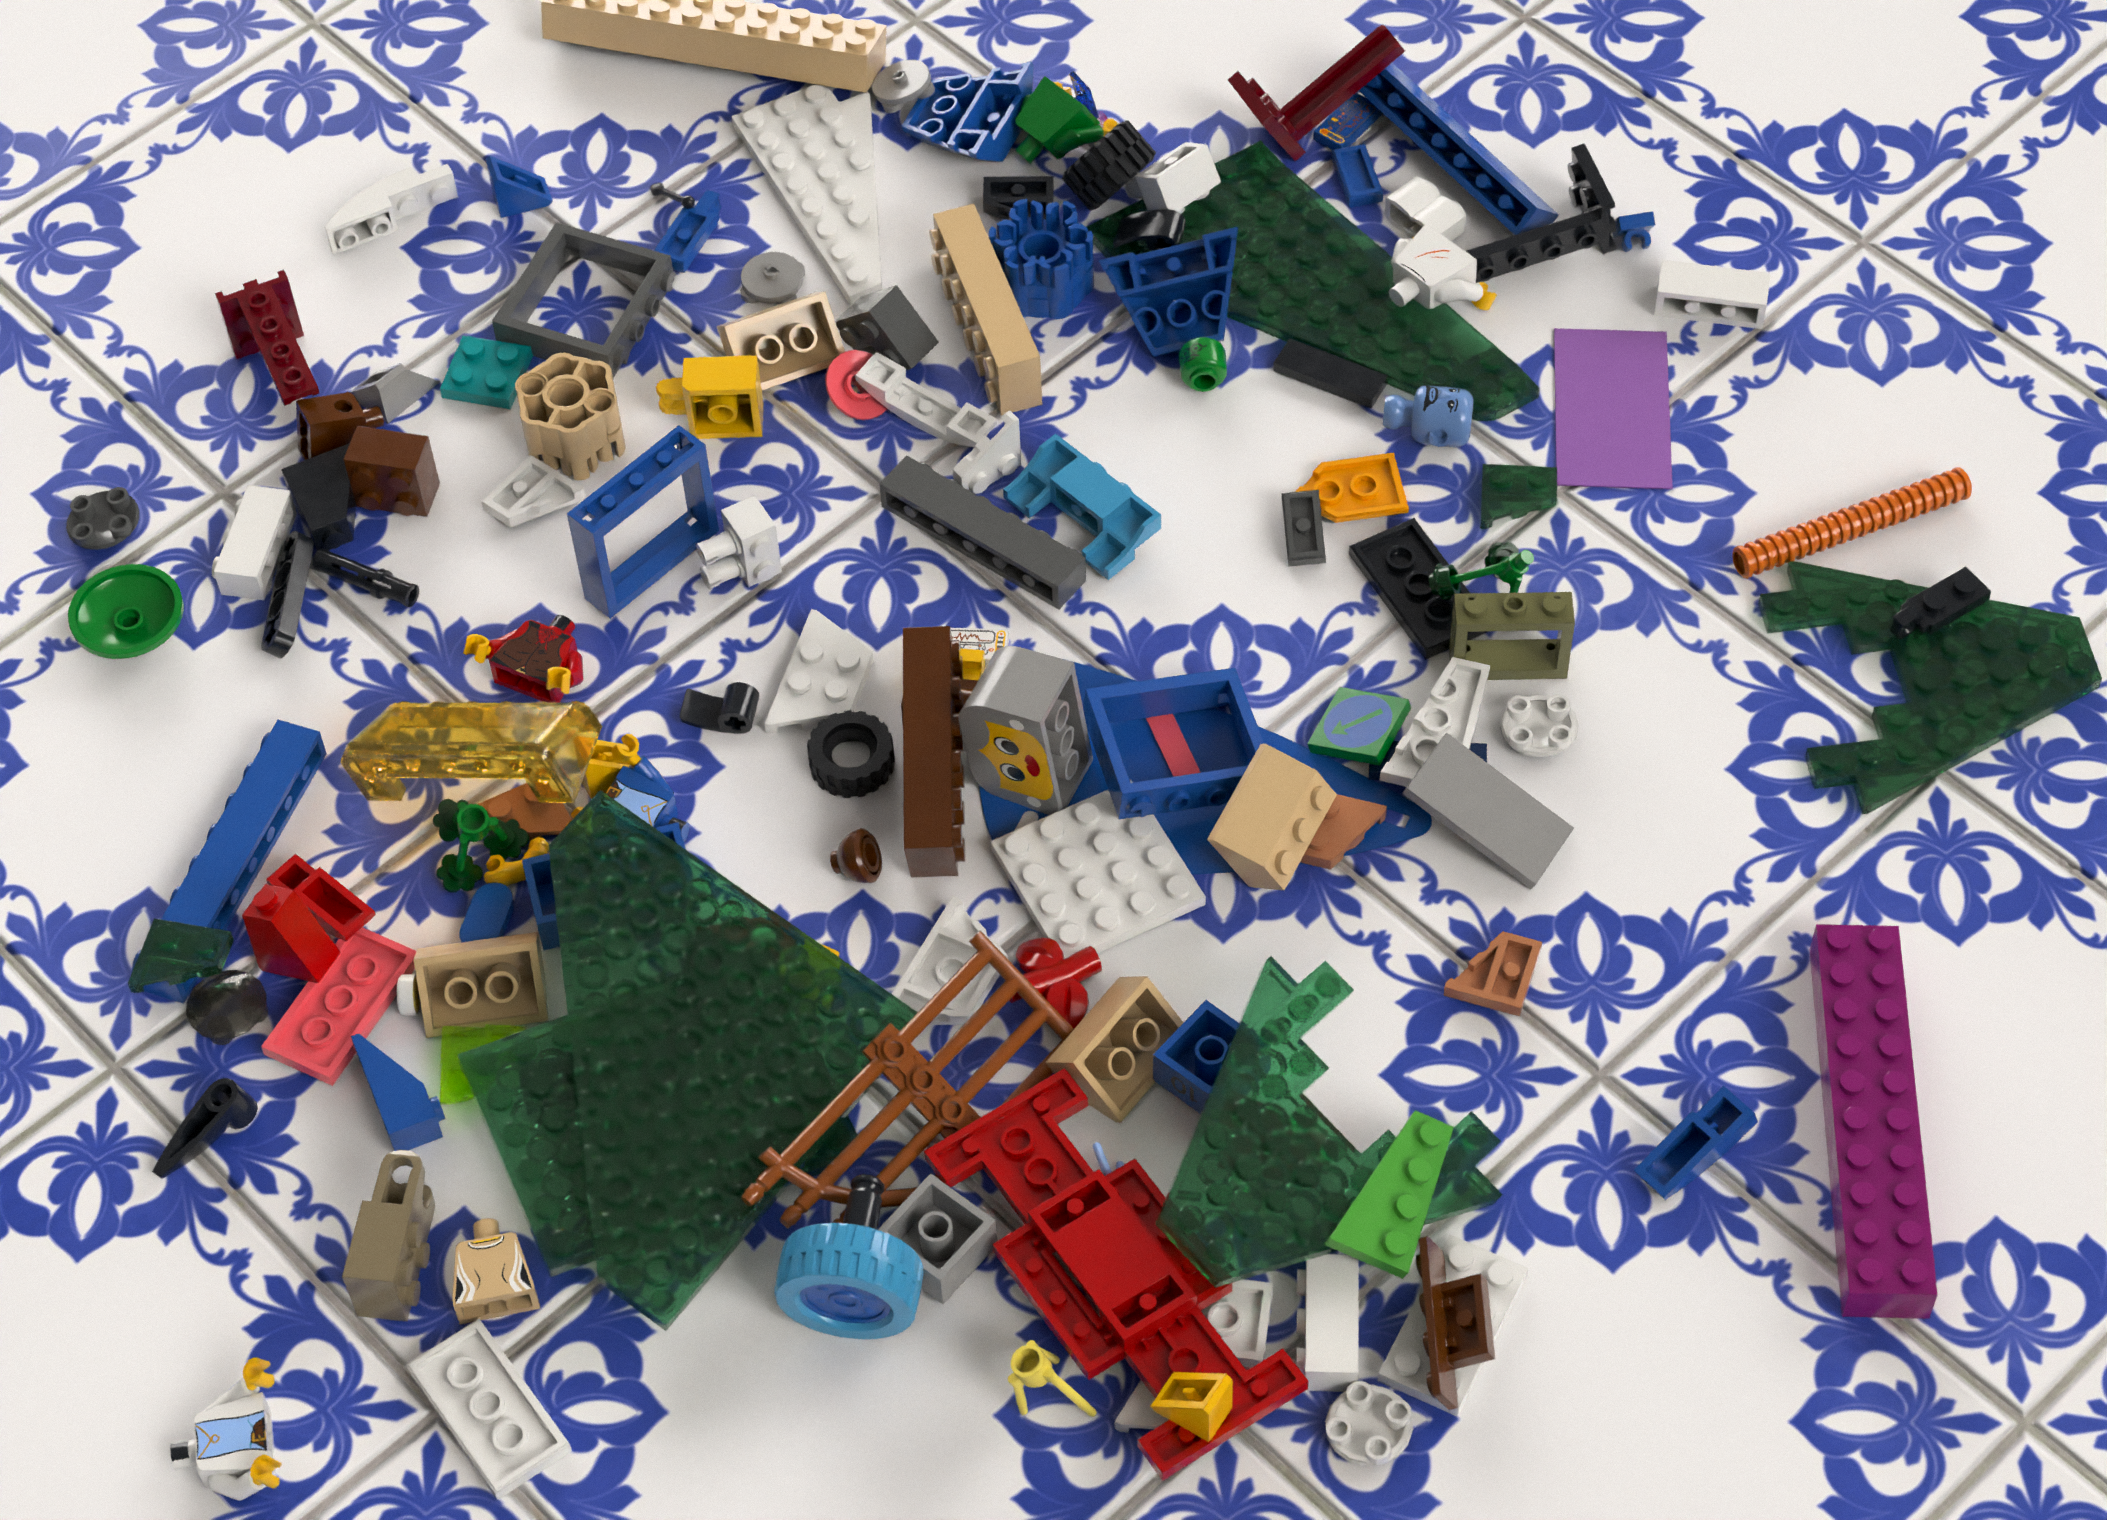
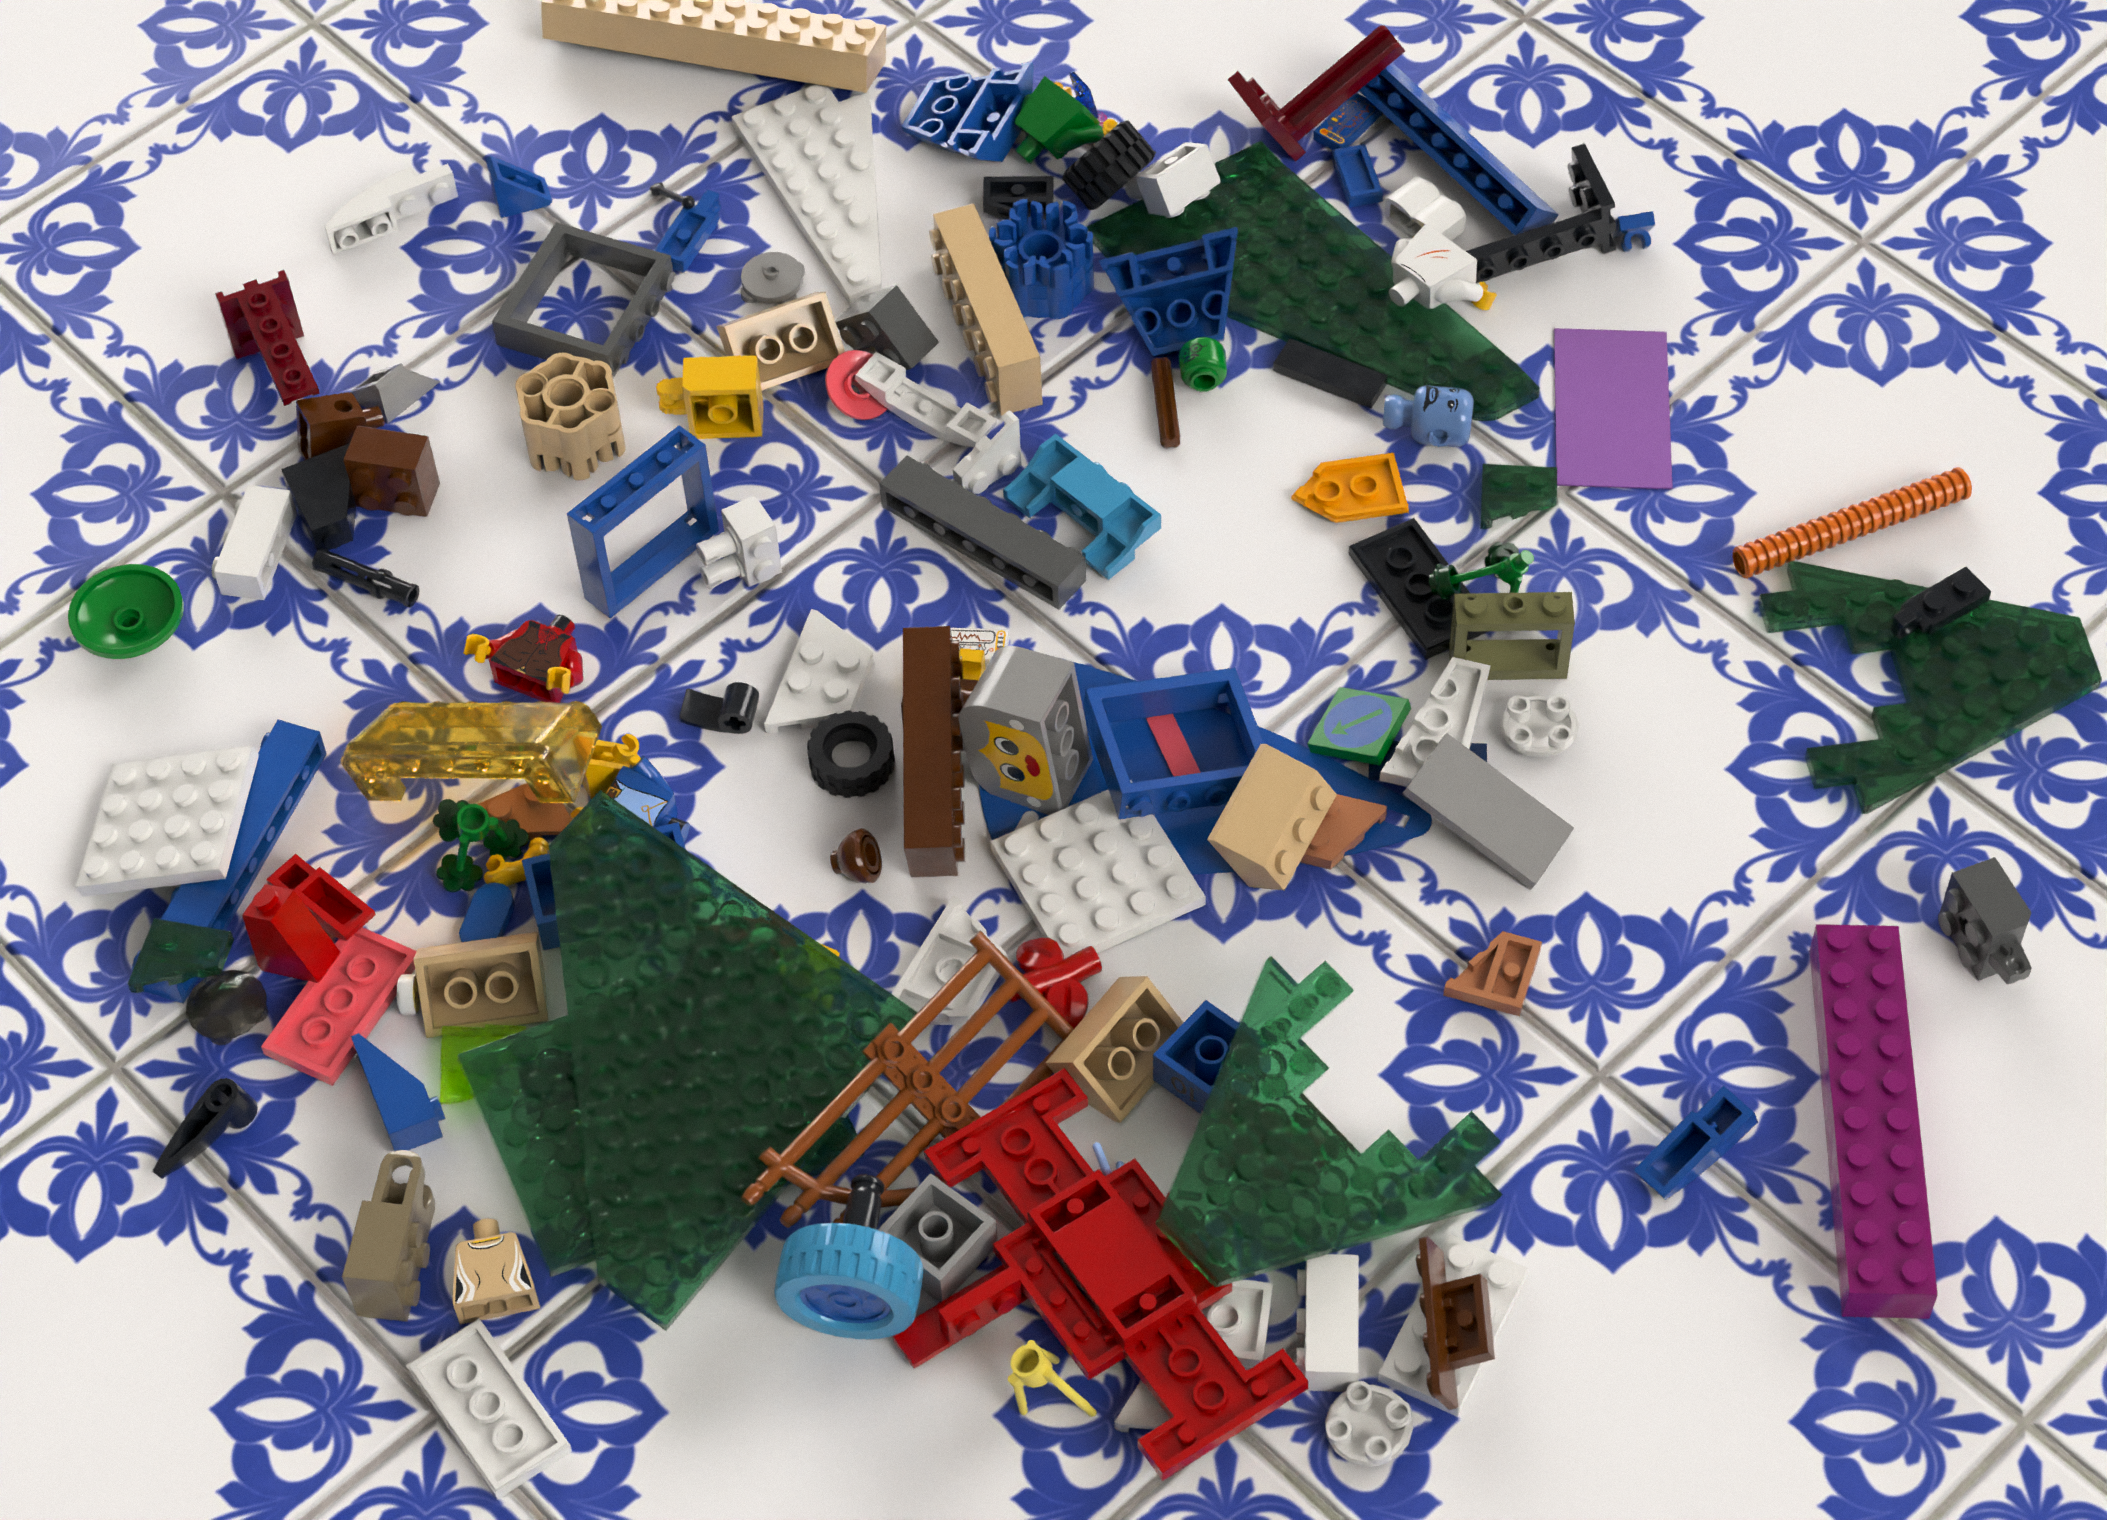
dark grey dish [66,487,140,550] -> none
torso [170,1357,282,1501] -> none
black beam [261,531,314,659] -> none
teal plate [440,335,533,410] -> none
white wing [481,455,586,527] -> none
light grey piece [872,60,935,113] -> none
black panel [1113,209,1186,251] -> none
yellow slope [1150,1372,1232,1442] -> none
dark grey plate [1281,490,1326,567] -> none
bright green wing [1324,1110,1454,1279] -> none
white brick [1654,260,1770,329] -> none
none -> white plate [75,745,259,897]
none -> red bracket [892,1264,1028,1369]
none -> reddish brown axle [1151,357,1180,449]
none -> dark grey hinge [1938,857,2032,985]

